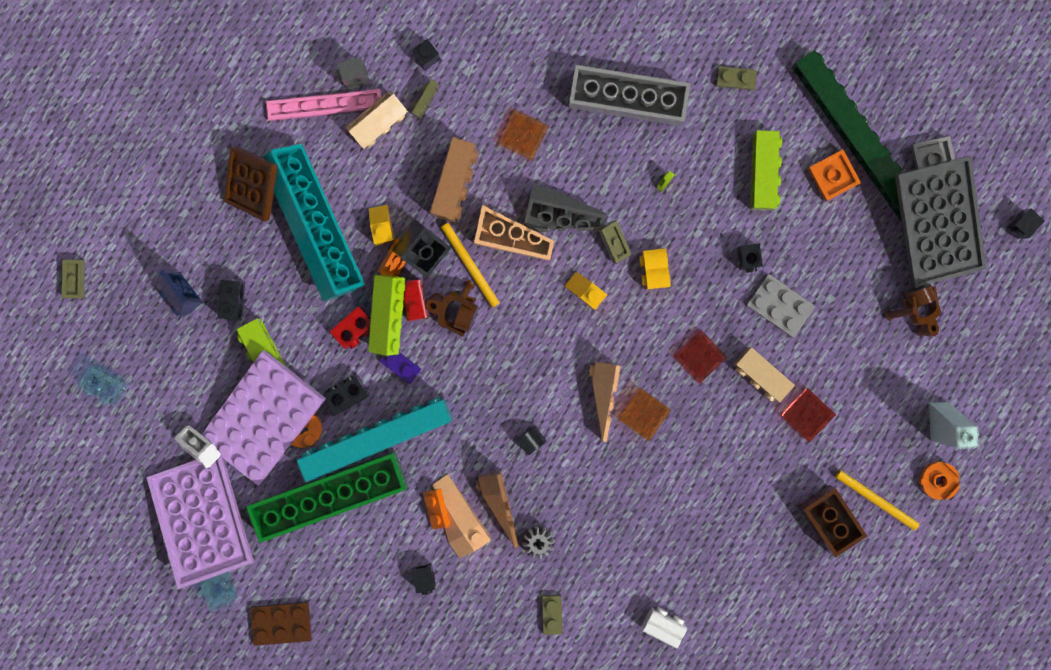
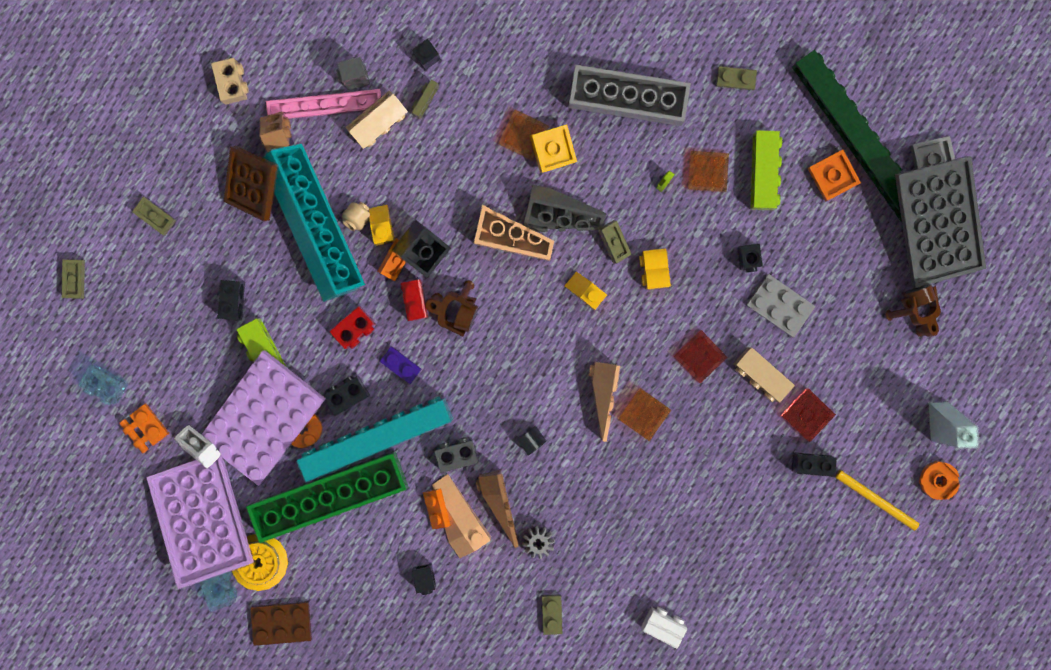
dark blue slope [156,269,204,317] -> none
lime brick [368,275,405,356] -> none
medium nougat brick [430,137,479,223] -> none
yellow piece [441,223,500,308] -> none
reddish brown brick [798,485,868,558] -> none
black brick [1007,208,1045,239] -> none
none -> orange plate [119,403,170,454]
none -> olive plate [132,197,177,235]
none -> tan brick [211,58,249,105]
none -> yellow piece [232,534,288,591]
none -> medium nougat brick [260,111,292,152]
none -> tan head [342,202,370,231]
none -> dark grey brick [435,437,478,473]
none -> yellow plate [530,125,577,173]
none -> clear orange plate [688,151,729,192]
none -> black brick [791,452,837,477]

